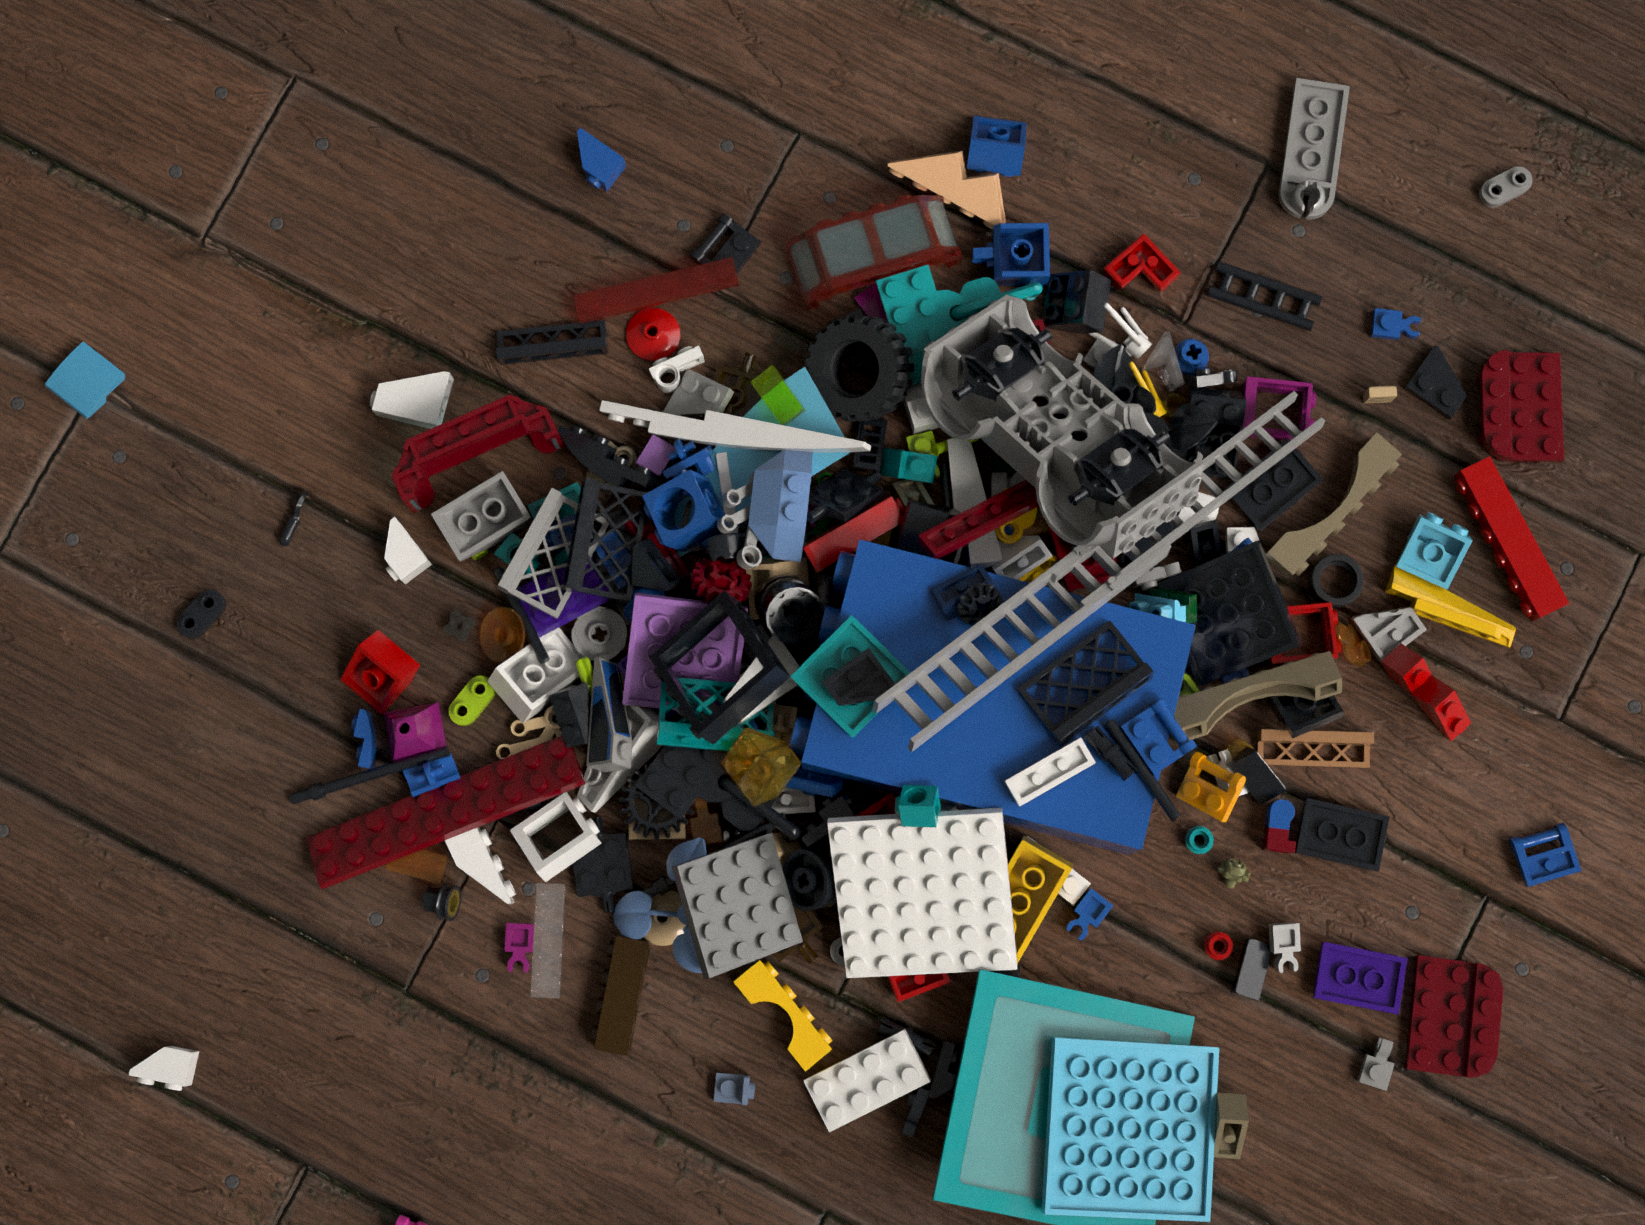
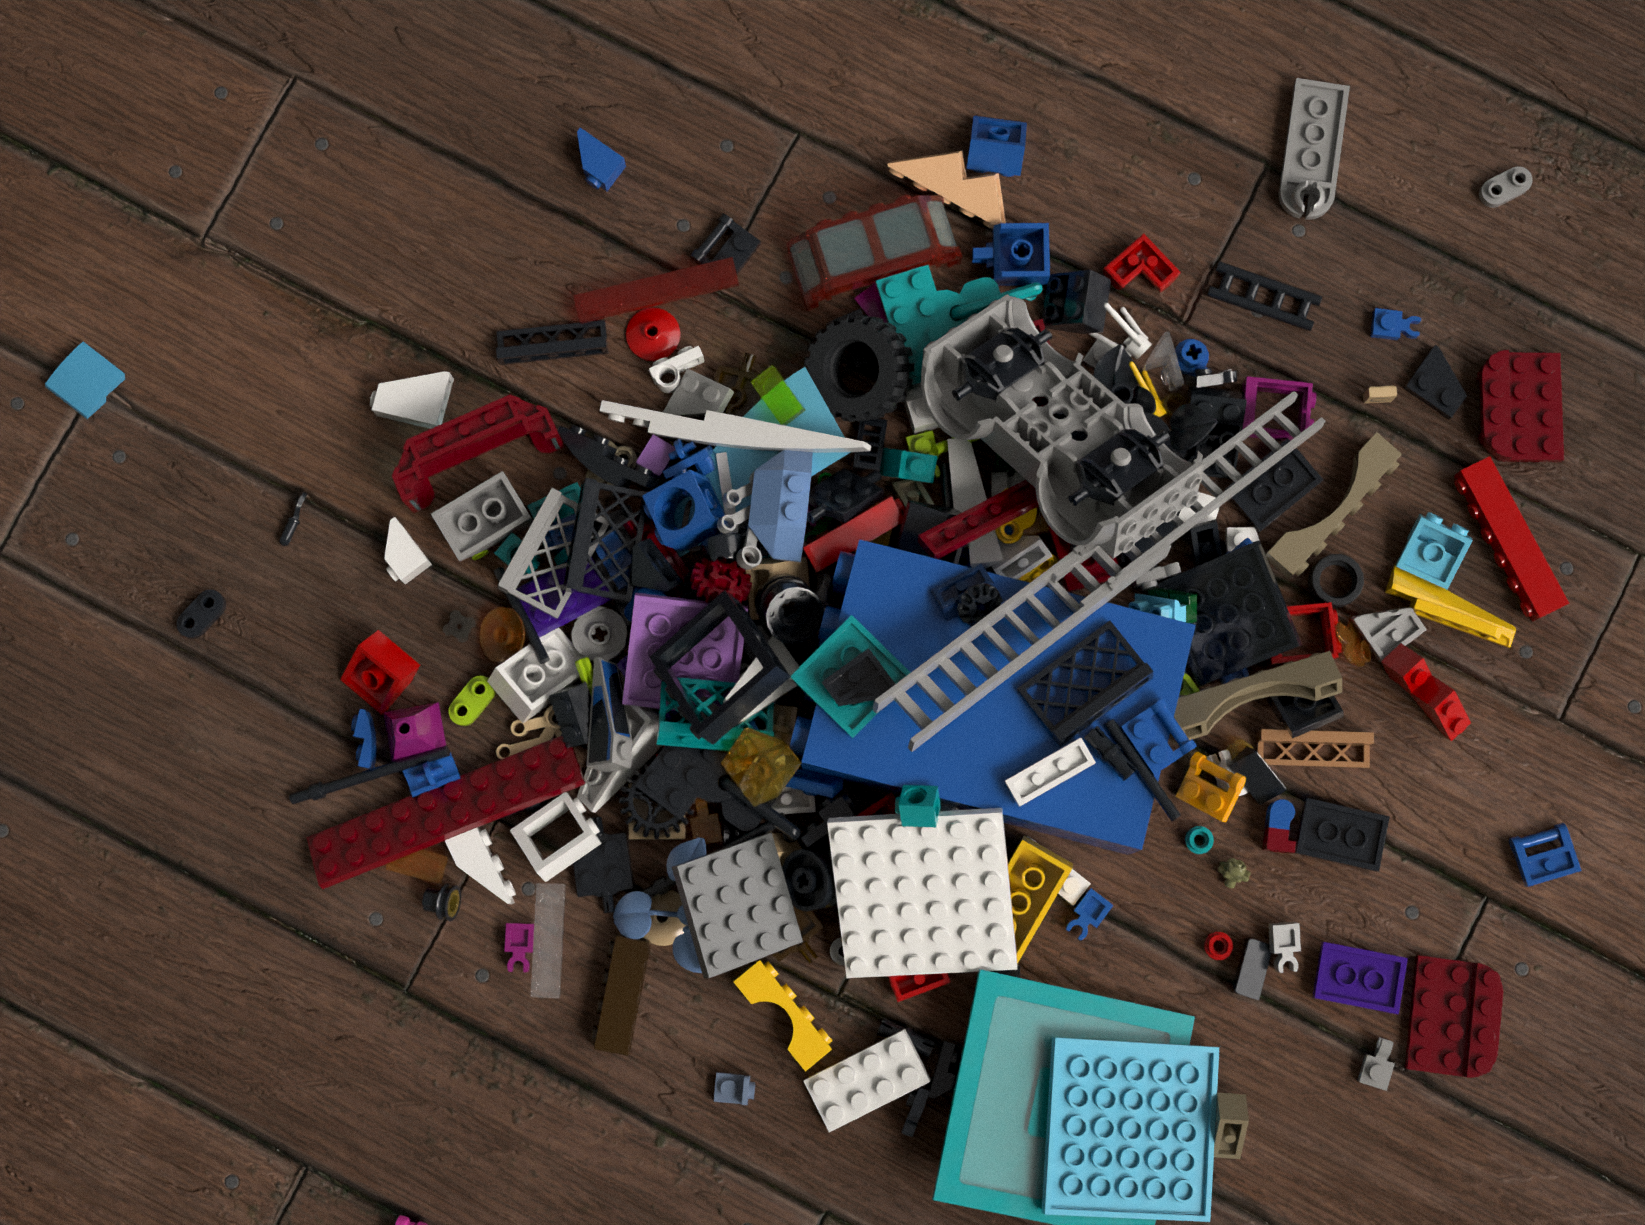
white slope [129,1046,199,1090] -> none

